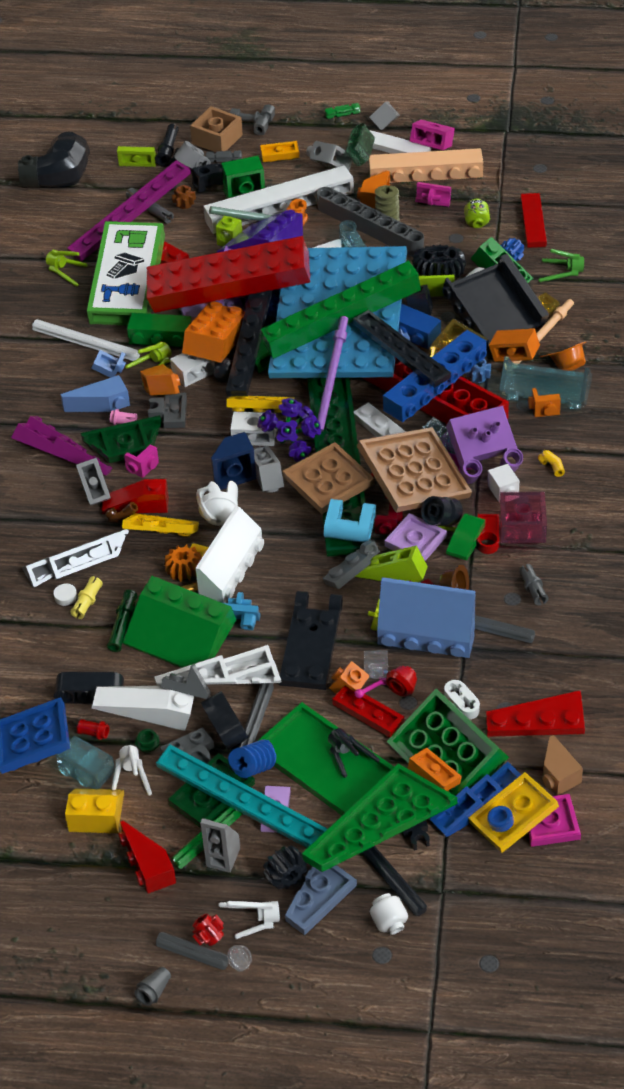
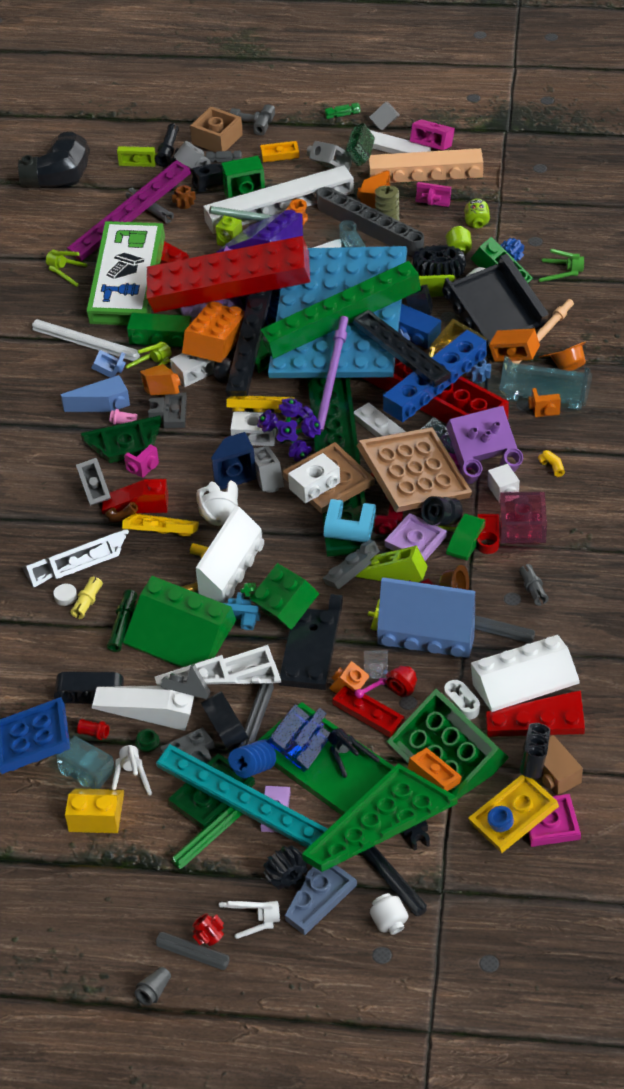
magenta wedge [11,416,112,475] -> none
red slope [118,820,176,894] -> none
orange gear [165,544,202,582] -> none
light grey slope [200,819,240,872] -> none
clear plate [227,945,252,972] -> none
blue slope [430,762,521,837] -> none
red tile [520,193,547,248] -> none
clear yellow plate [538,292,559,314] -> none
none -> green axle [240,582,259,597]
none -> green brick [250,563,320,630]
none -> clear blue bracket [266,704,330,772]
none -> white brick [288,453,340,503]
none -> lime head [446,226,472,255]
none -> white slope [471,635,579,712]
none -> black beam [519,723,550,779]

